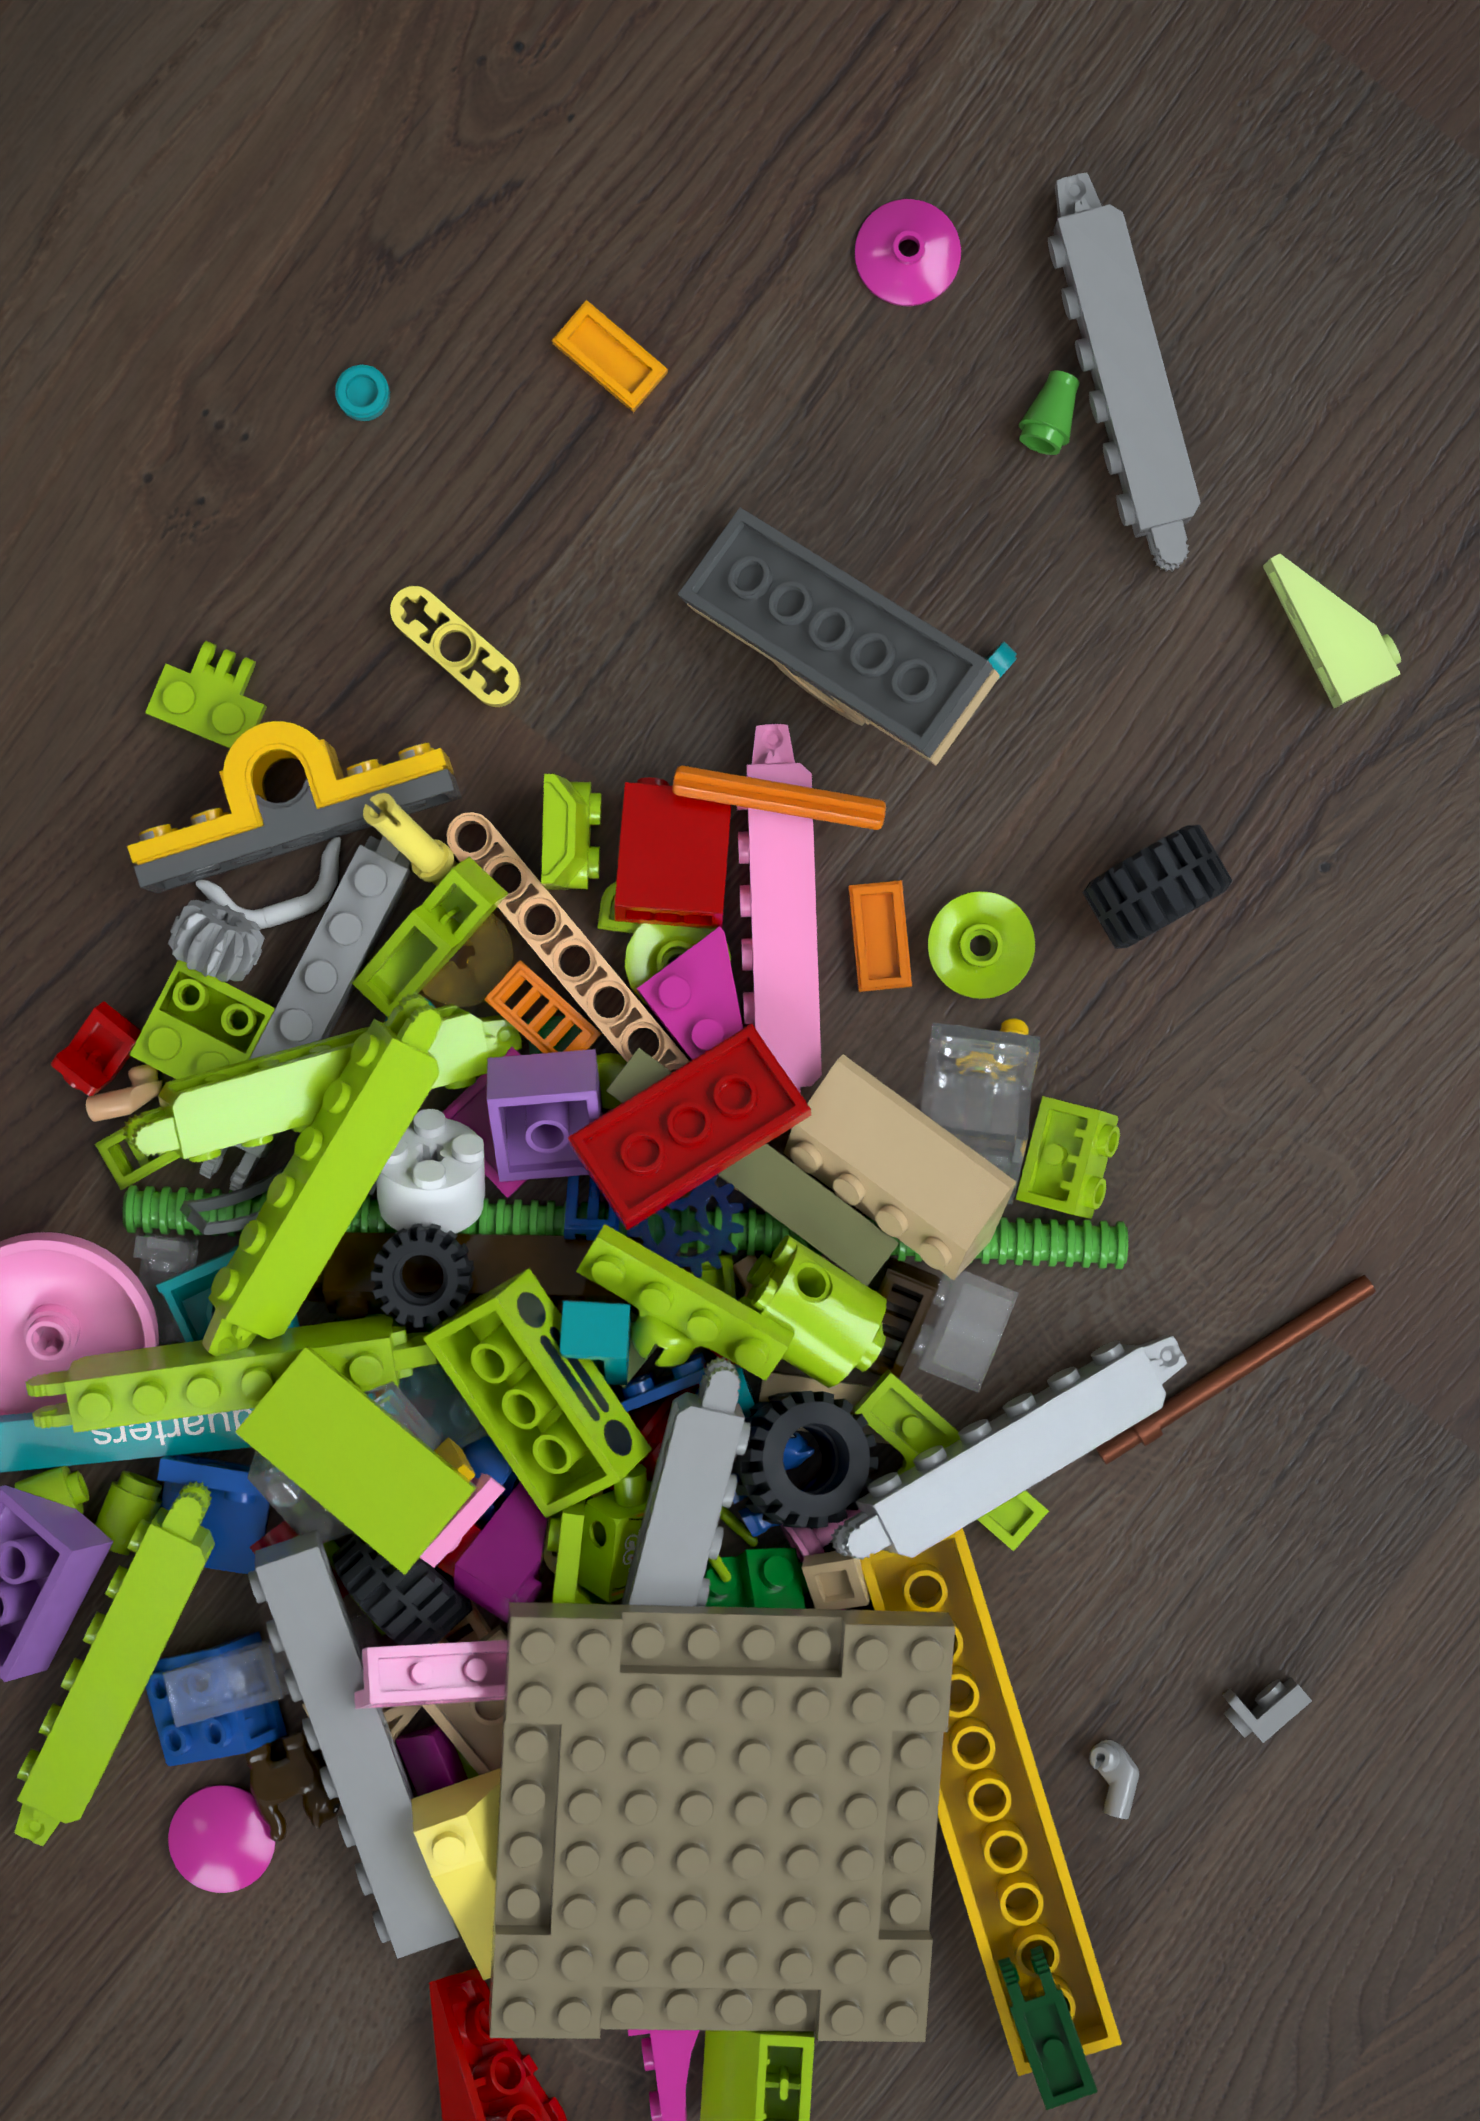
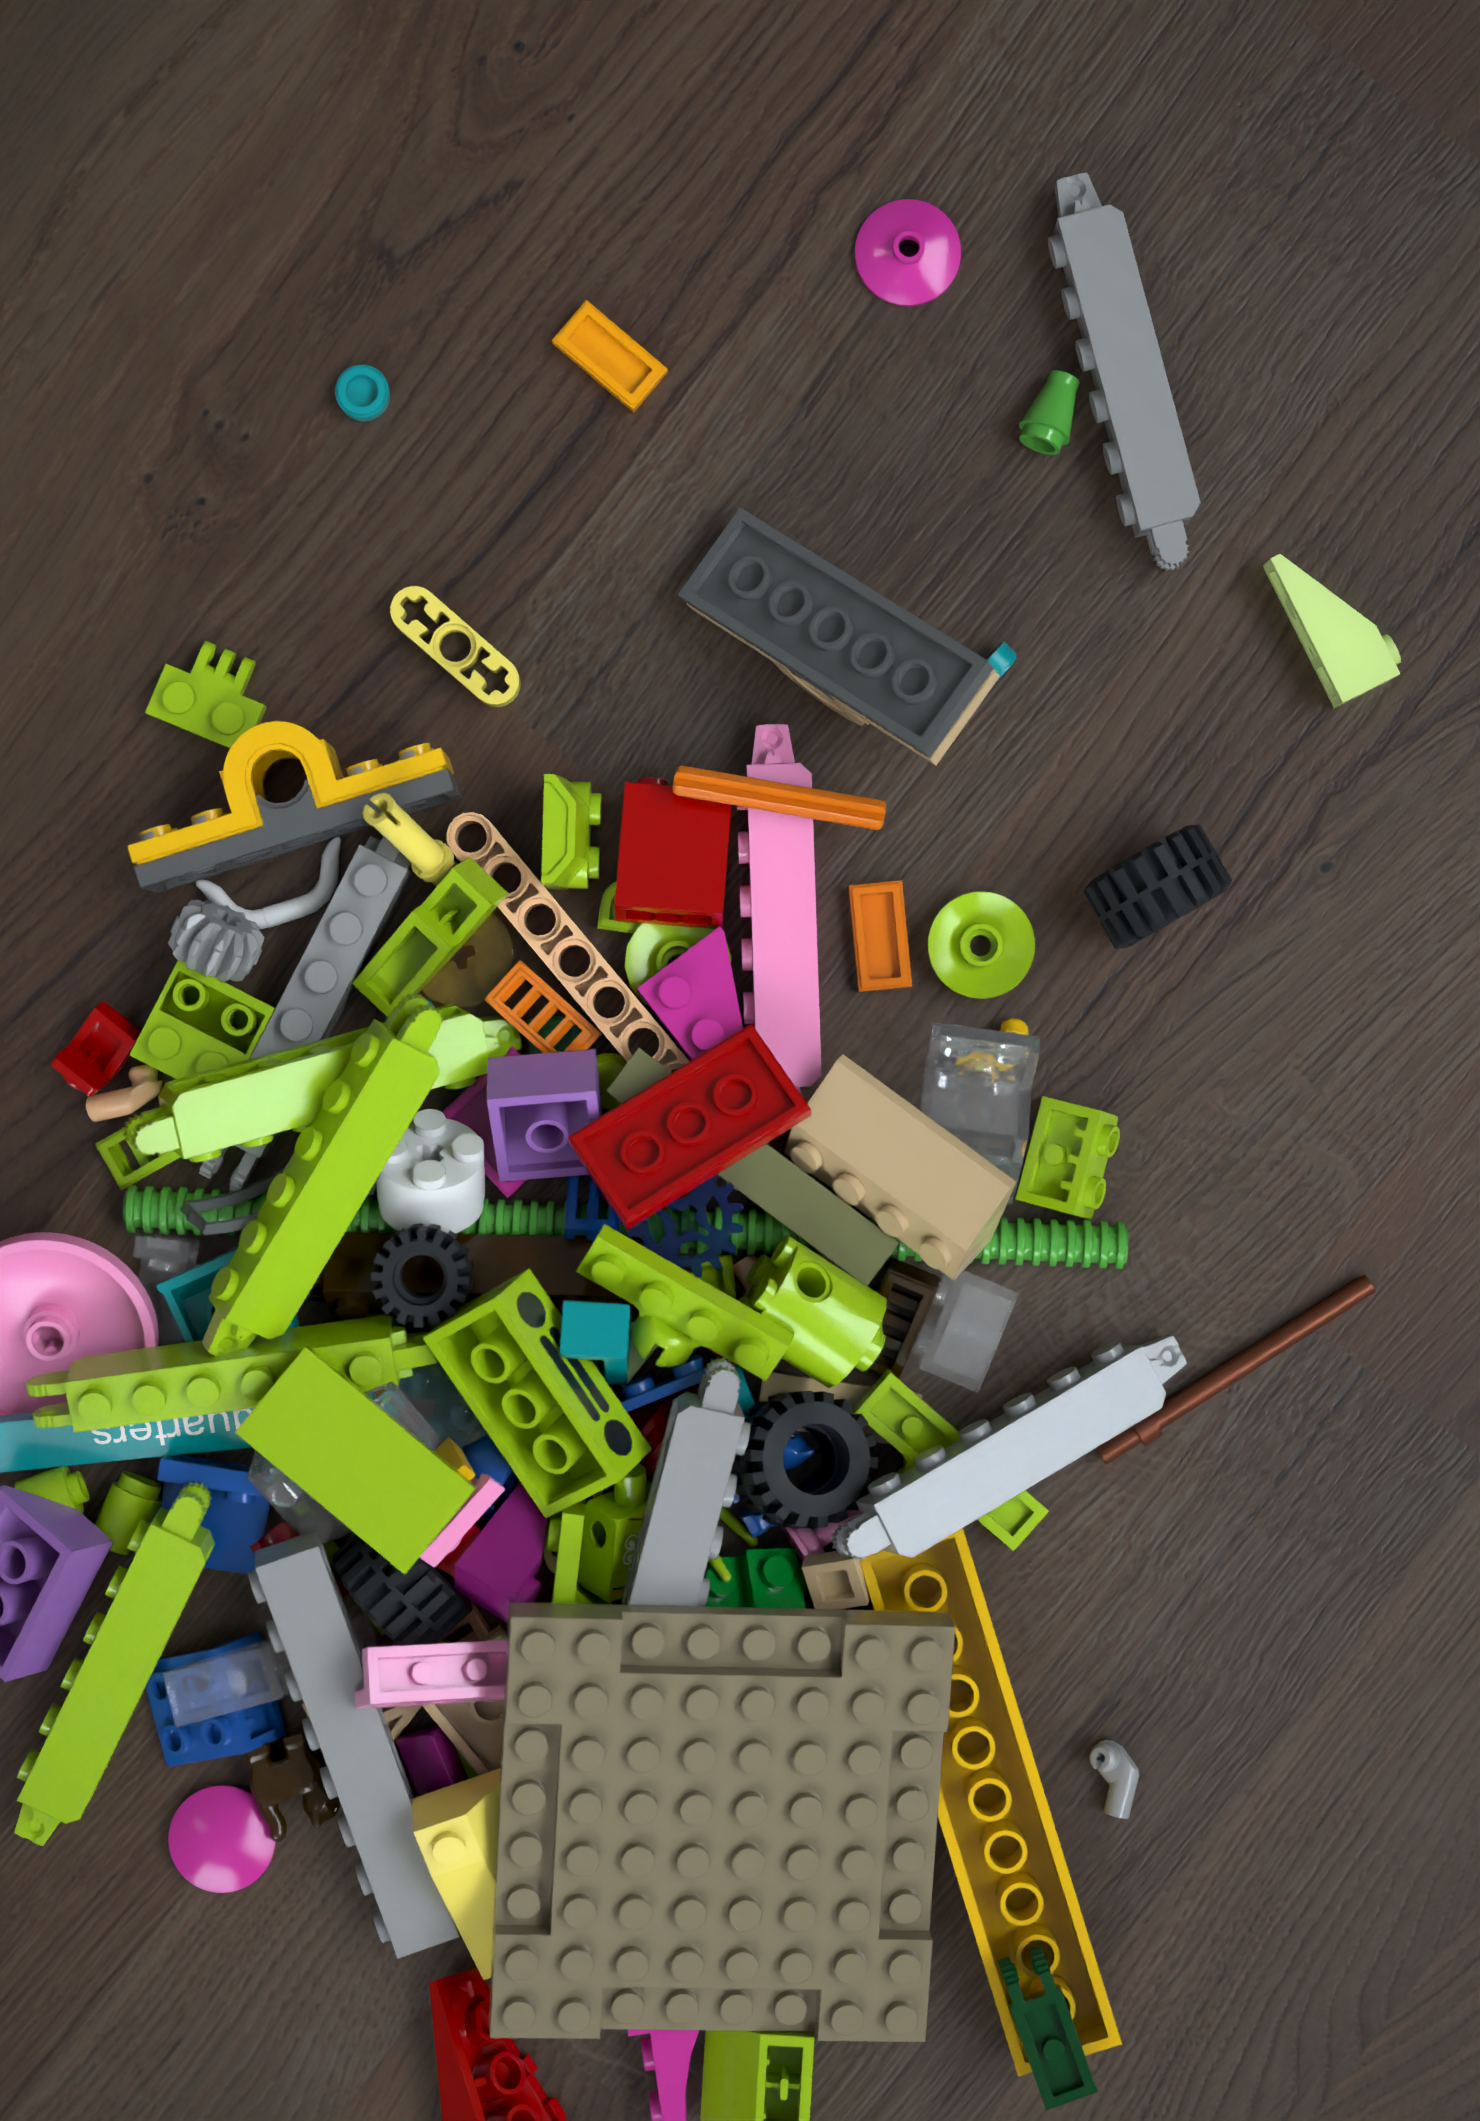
light grey bracket [1222,1677,1312,1743] -> none

